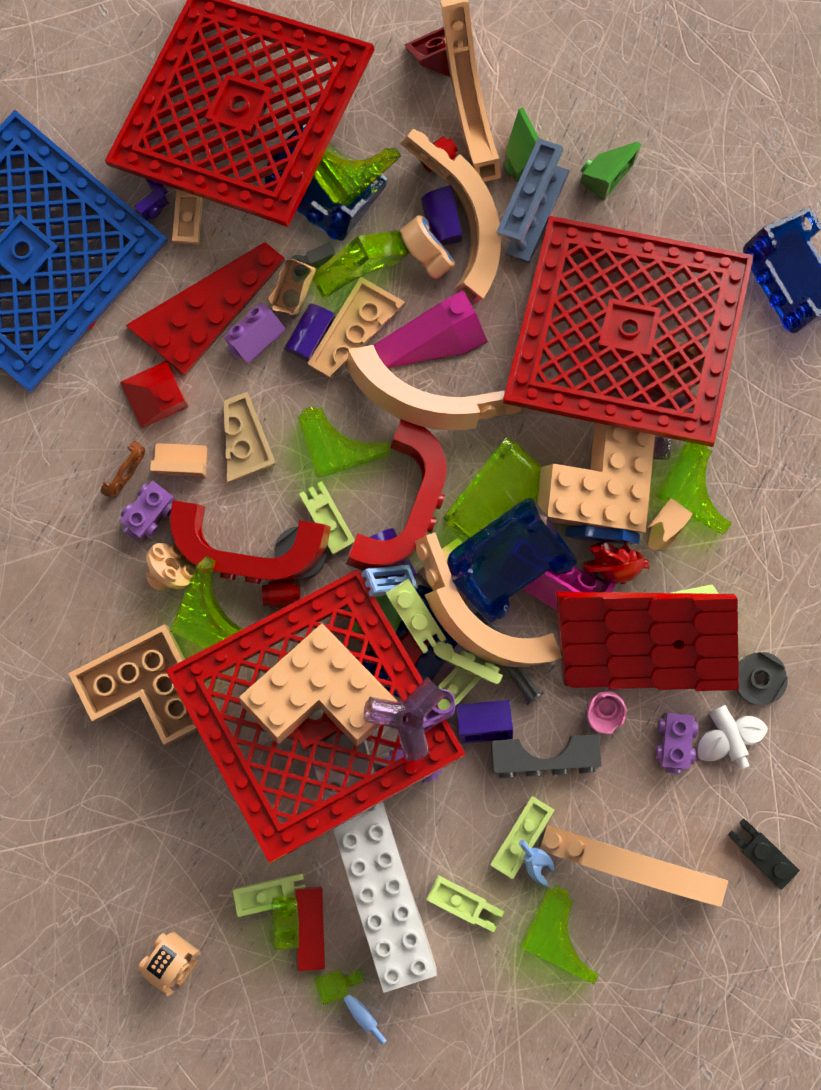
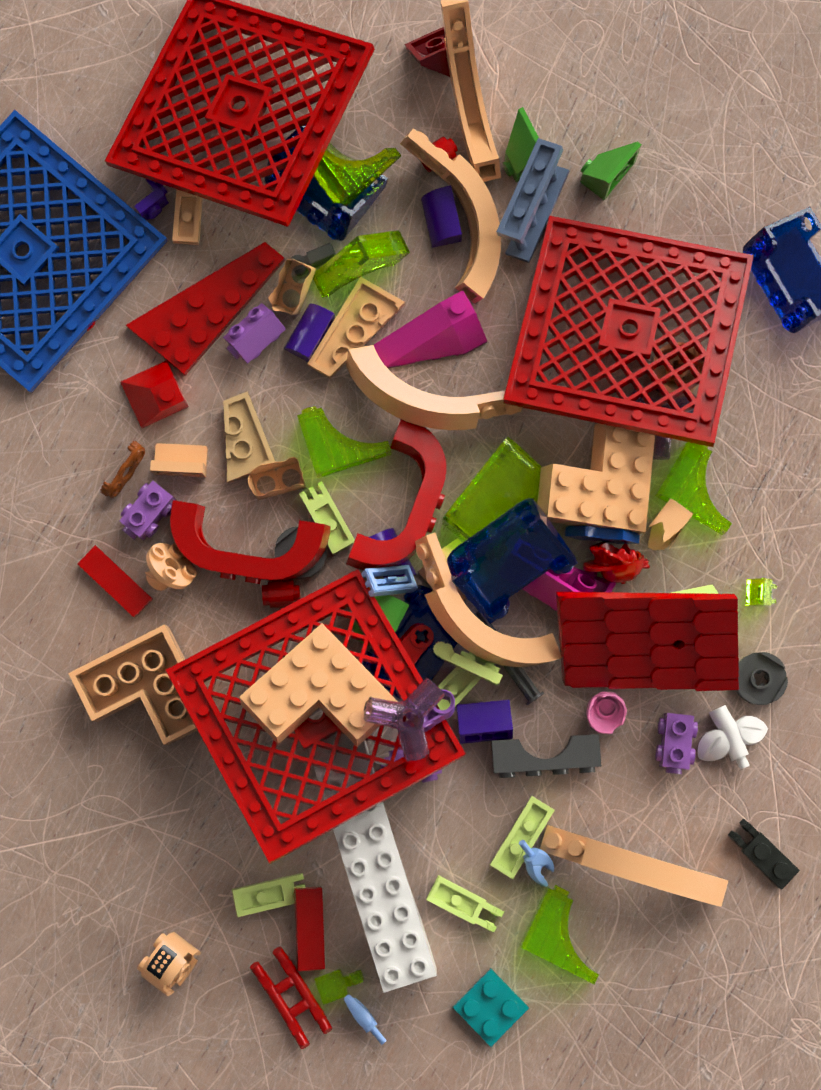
clear neon green arch [170,556,243,649] -> none
clear neon green leg [269,895,299,950] -> none
yellowish green hinge [386,579,446,653] -> none
light nougat animal [400,215,455,279] -> none
none -> red tile [77,545,153,618]
none -> light nougat piece [248,457,306,500]
none -> red piece [250,946,333,1049]
none -> teal plate [453,968,529,1047]
none -> clear neon green tile [746,578,777,607]

